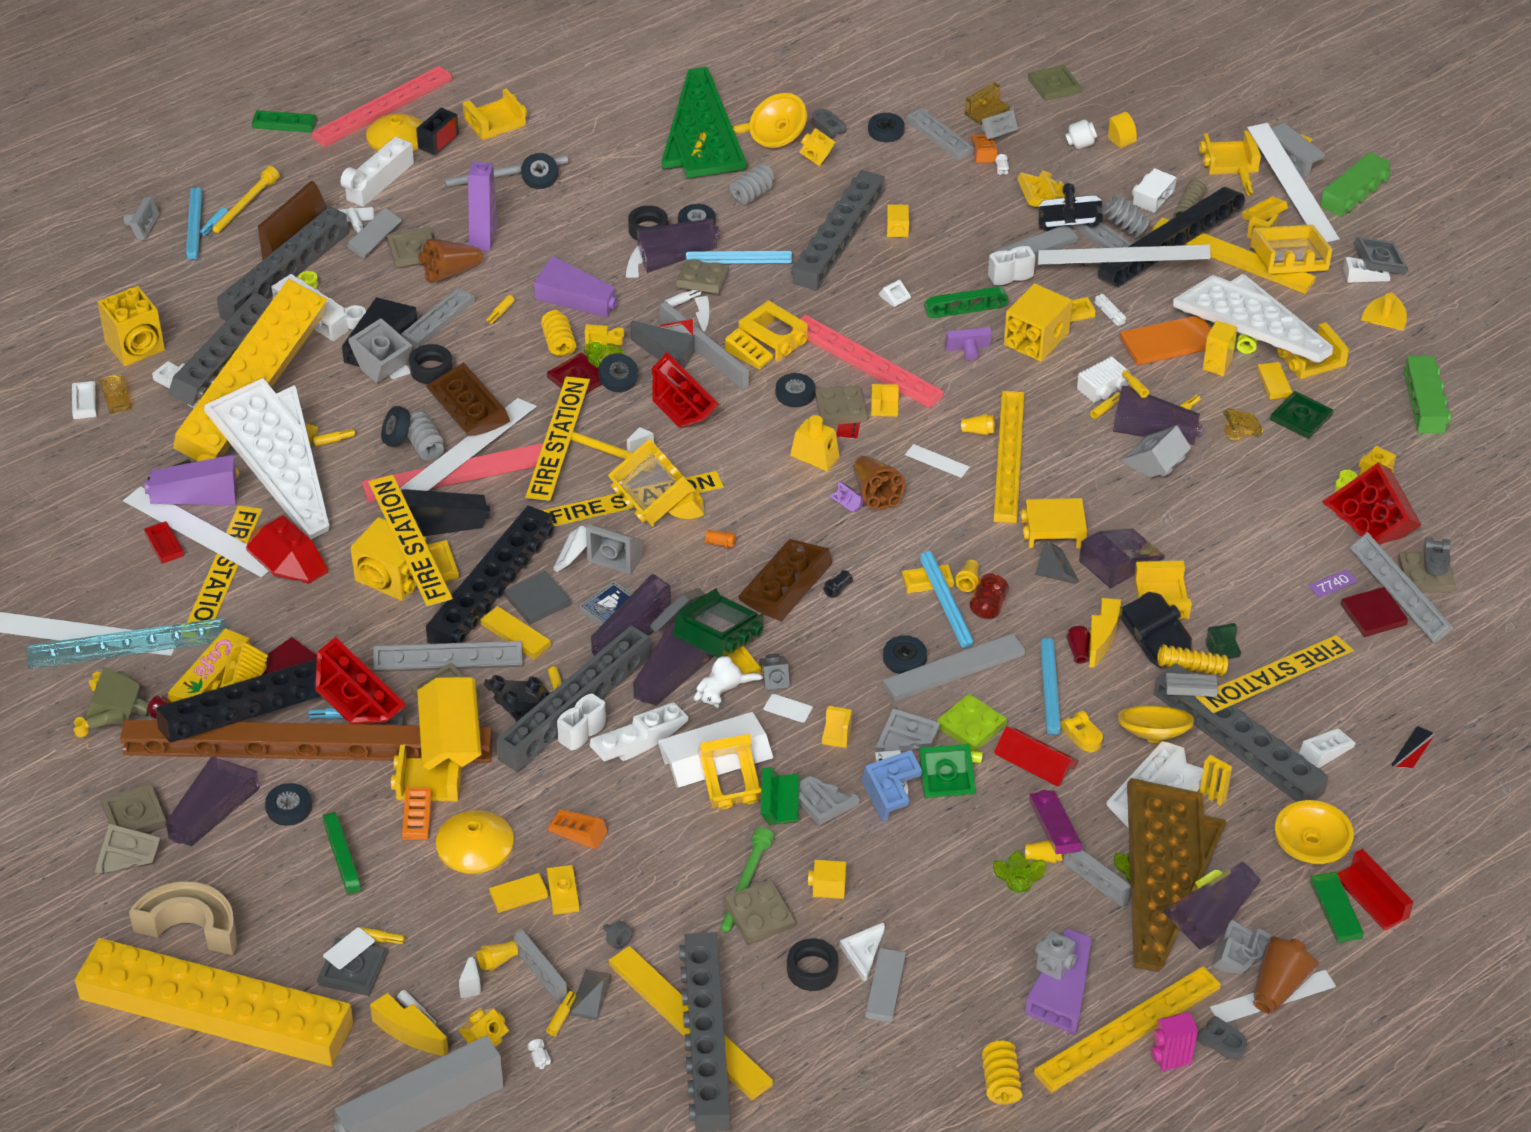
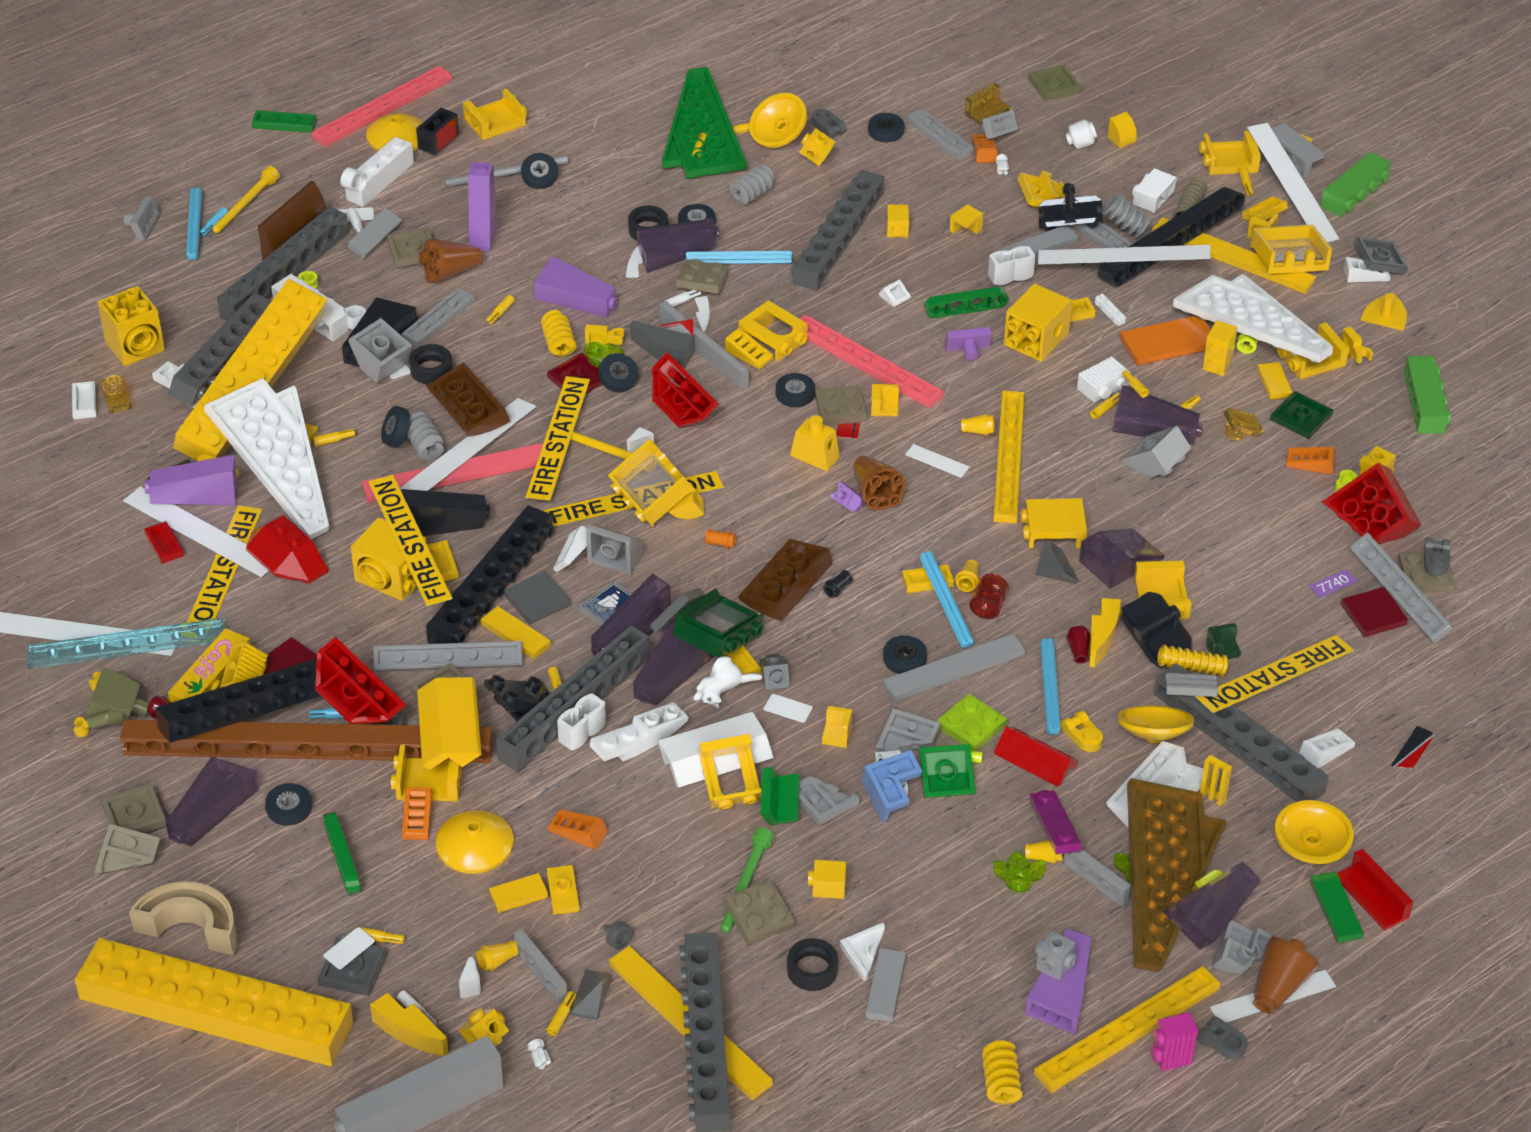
none -> yellow panel [950,204,983,234]
none -> orange slope [1286,447,1337,474]
none -> yellow plate [1341,327,1373,363]

